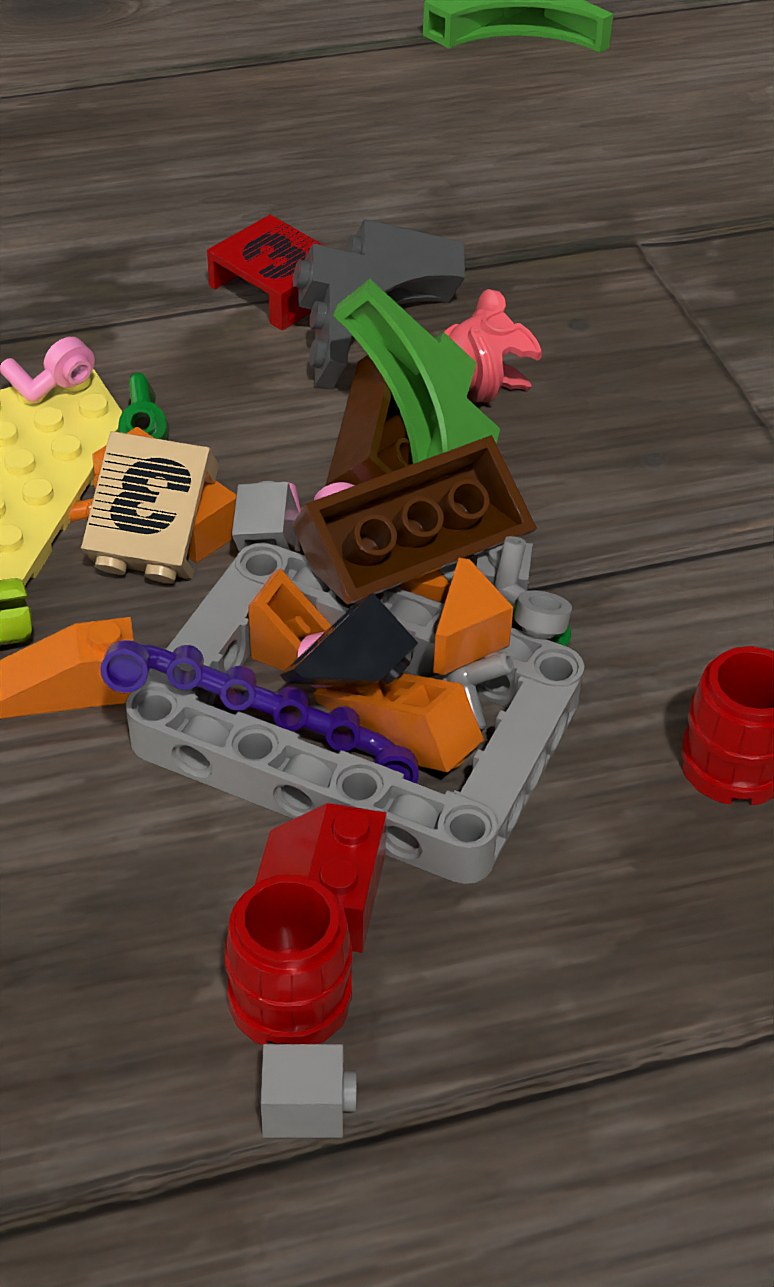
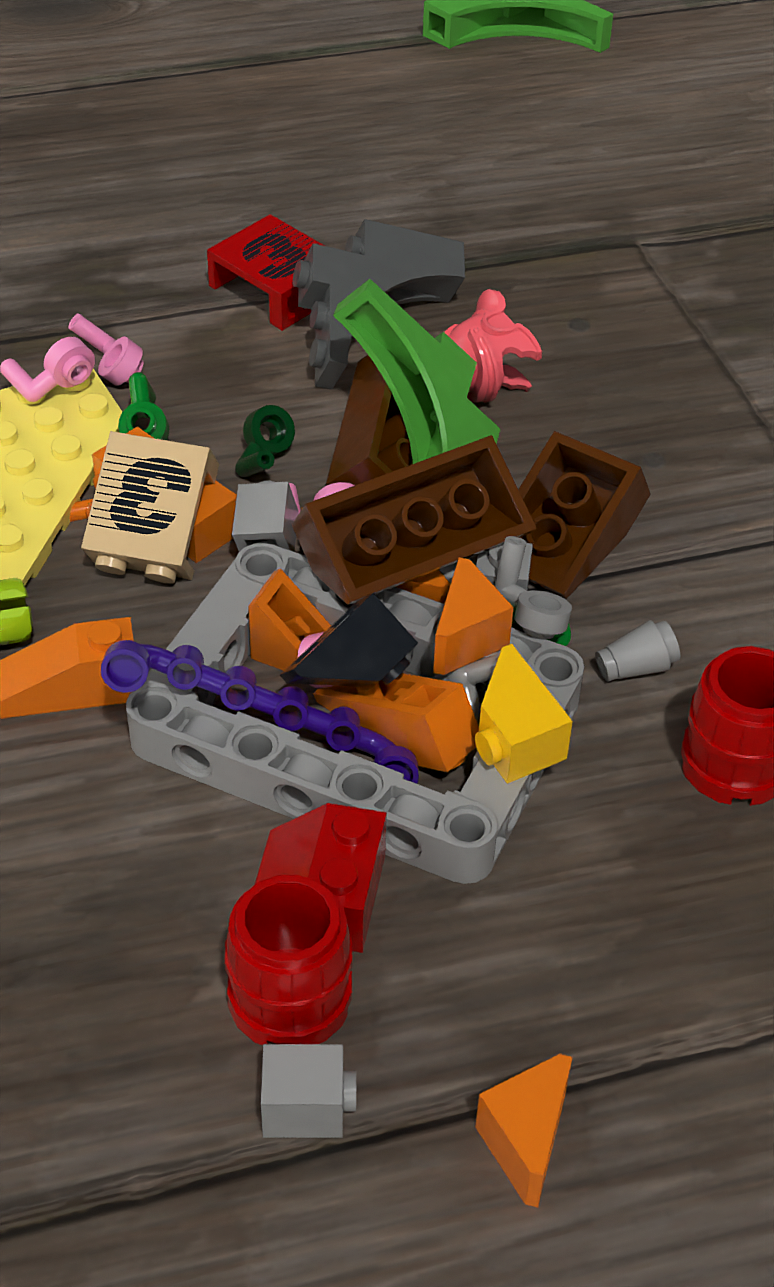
none -> bright pink plate [68,313,144,386]
none -> dark green plate [235,405,295,478]
none -> yellow slope [475,644,573,784]
none -> orange slope [475,1054,573,1208]
none -> reddish brown slope [518,431,651,599]
none -> light grey cone [595,620,681,682]

